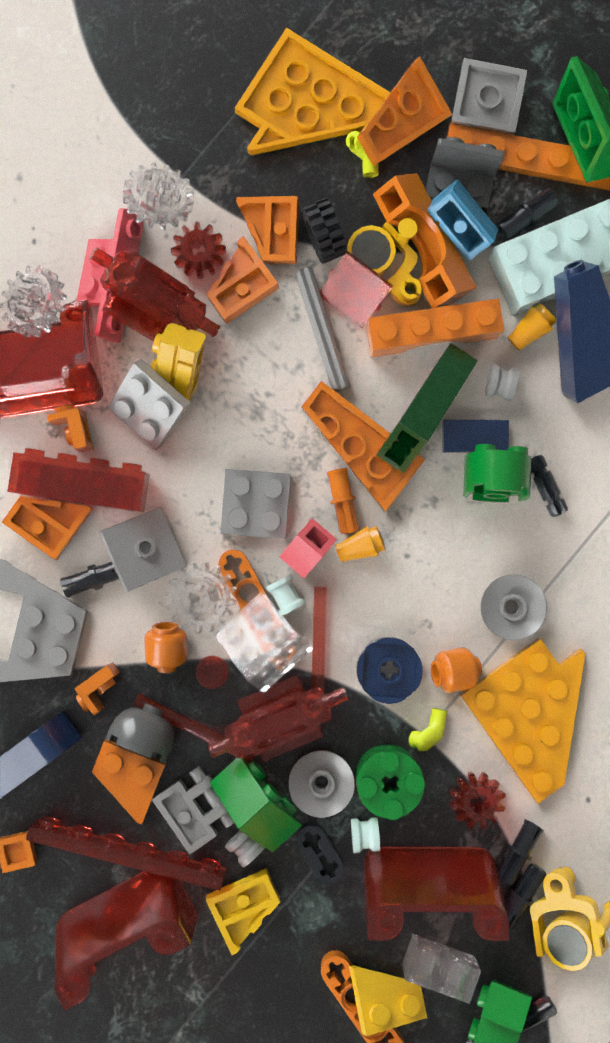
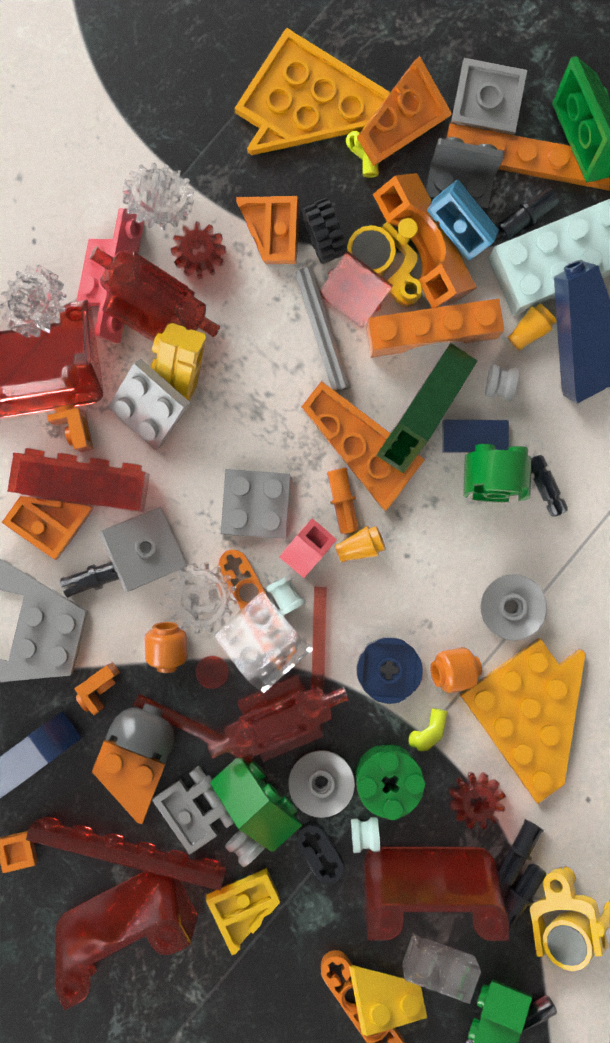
orange wing [207,236,279,324] -> none

